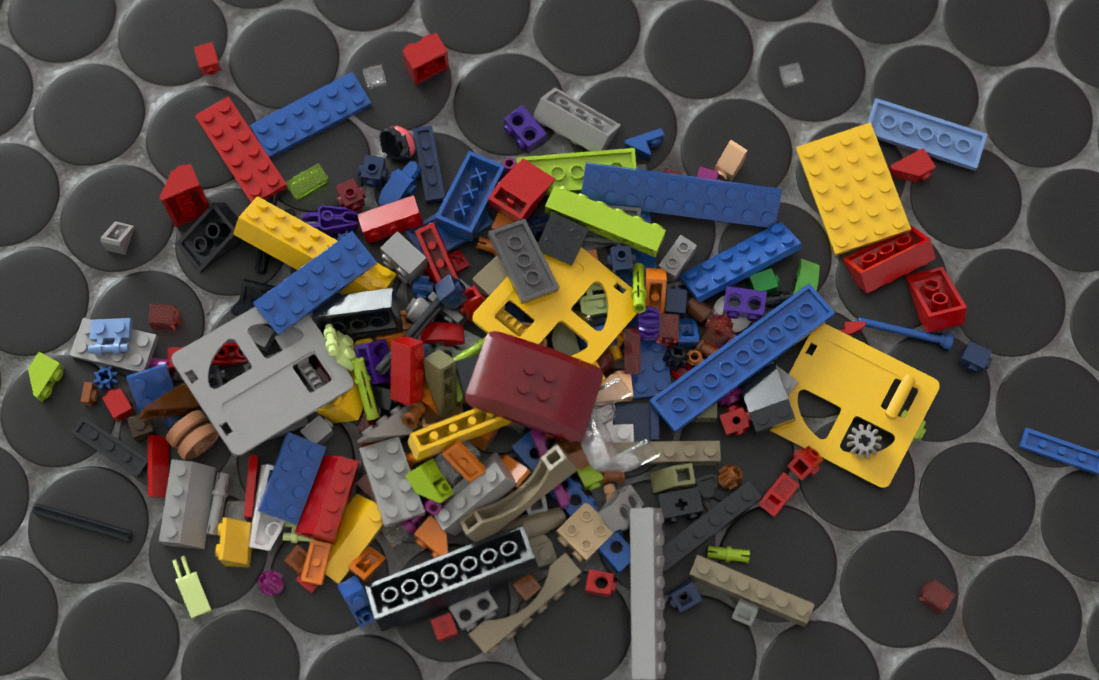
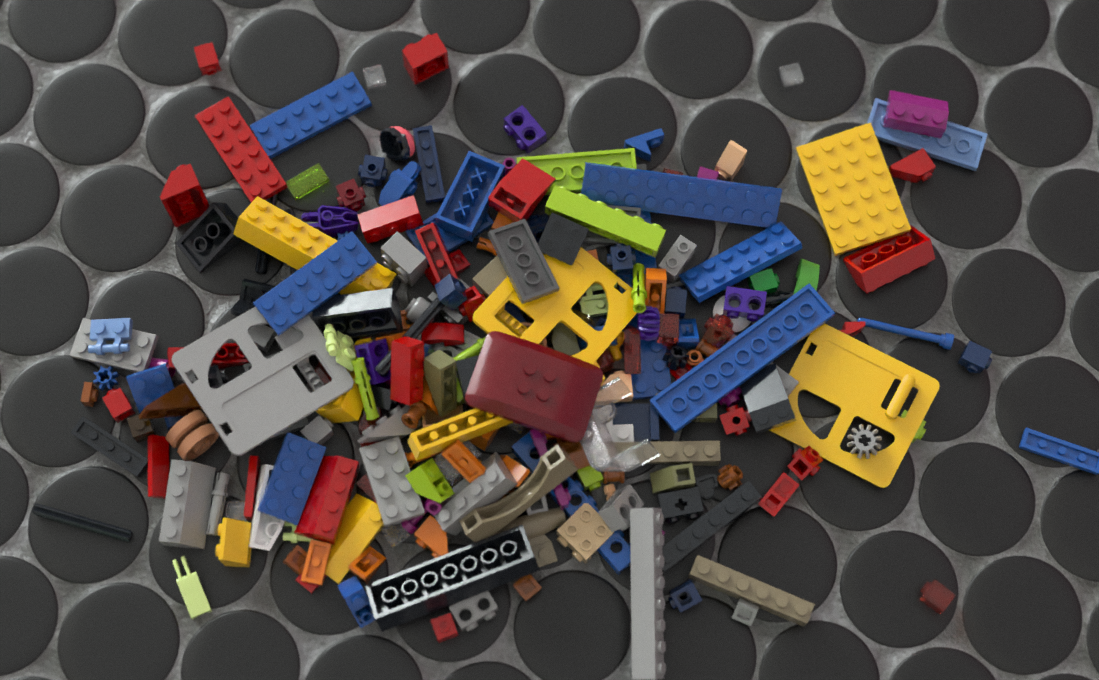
lime slope [28,352,64,402] -> none
light grey slope [100,221,134,255] -> none
clear red brick [148,304,180,330] -> none
magenta gear [258,569,284,597] -> none
blue gear [412,275,434,300] -> none
dark tan arch [469,553,582,656] -> none
light grey slope [533,88,621,152] -> none
red brick [585,569,617,597] -> none
reddish brown brick [686,297,715,325] -> none
lime pin [707,545,750,563] -> none
red slope [905,267,967,333] -> none
none -> magenta slope [883,90,949,138]

